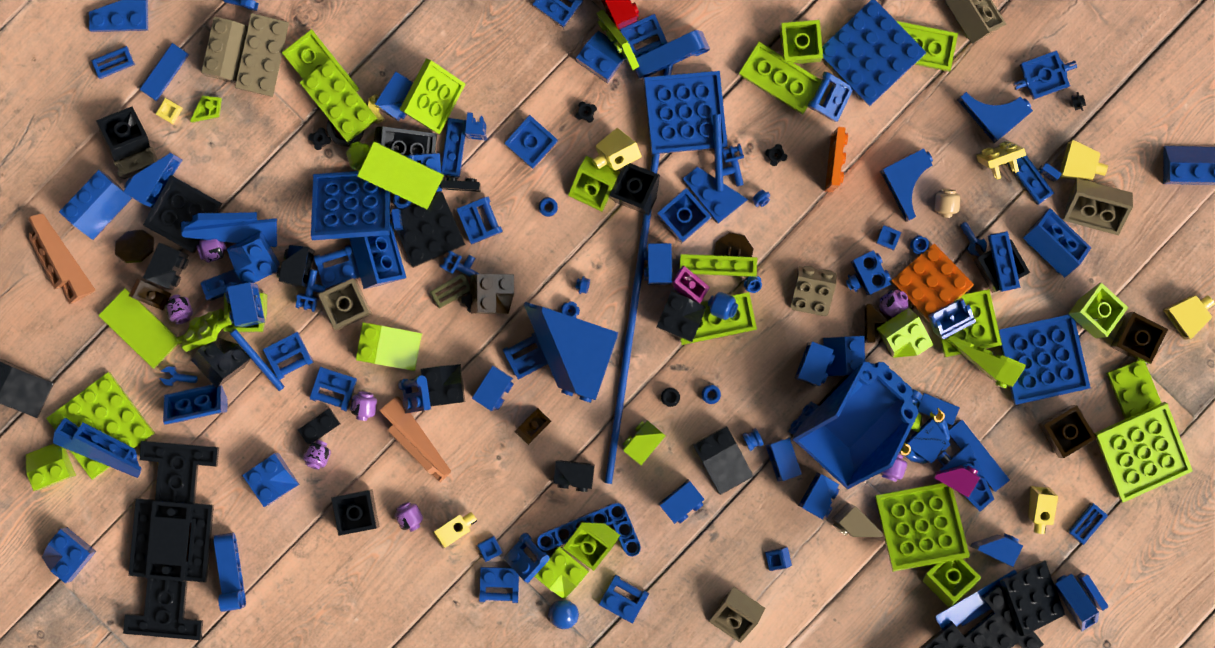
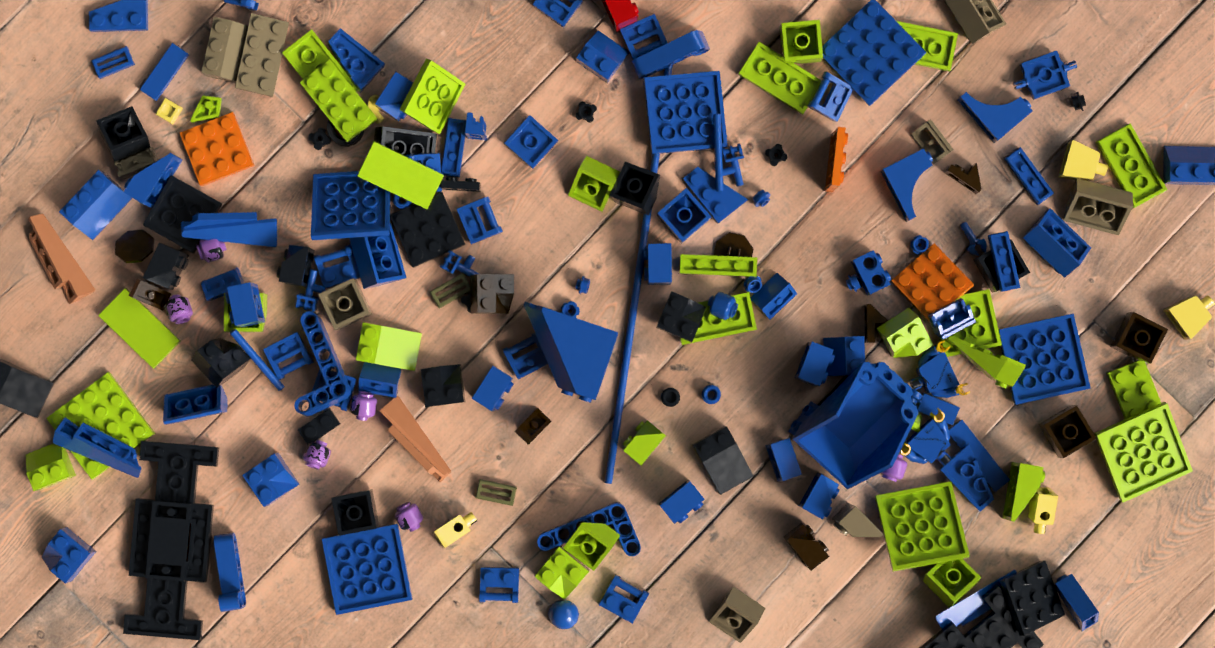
blue bar [160,366,198,386] -> none
lime plate [176,309,232,352] -> none
blue slope [227,231,280,284] -> none
lime head [346,142,370,172] -> none
blue tile [391,209,403,230] -> none
blue plate [398,375,431,414] -> none
blue tile [477,536,503,562] -> none
blue plate [503,533,550,583] -> none
blue plate [539,198,558,217] -> none
black slope [554,460,595,492] -> none
light yellow torso [592,128,642,170] -> none
lime wing [596,9,639,70] -> none
magenta slope [672,266,710,303] -> none
blue wheel [742,428,764,451] -> none
blue slope [765,547,792,571] -> none
dark tan bracket [791,266,836,316] -> none
blue plate [876,225,902,251] -> none
medium lavender head [879,289,908,317] -> none
magenta slope [933,465,980,498] -> none
tan head [935,189,960,218] -> none
blue slope [970,533,1023,567] -> none
light yellow plate [976,141,1026,179] -> none
blue tile [1038,163,1062,182] -> none
lime slope [1068,283,1128,338] -> none
blue tile [1068,503,1108,545] -> none
blue tile [1077,573,1108,611] -> none
none -> orange plate [180,112,255,187]
none -> blue beam [294,311,351,416]
none -> blue plate [322,524,413,615]
none -> blue wing [328,28,385,93]
none -> blue panel [358,362,401,398]
none -> olive tile [475,479,517,506]
none -> blue panel [750,273,797,320]
none -> dark brown slope [784,523,830,571]
none -> blue torso [909,339,970,398]
none -> dark tan hinge [911,119,954,165]
none -> dark brown slope [944,163,982,194]
none -> lime slope [1002,462,1045,522]
none -> lime tile [1096,123,1168,209]

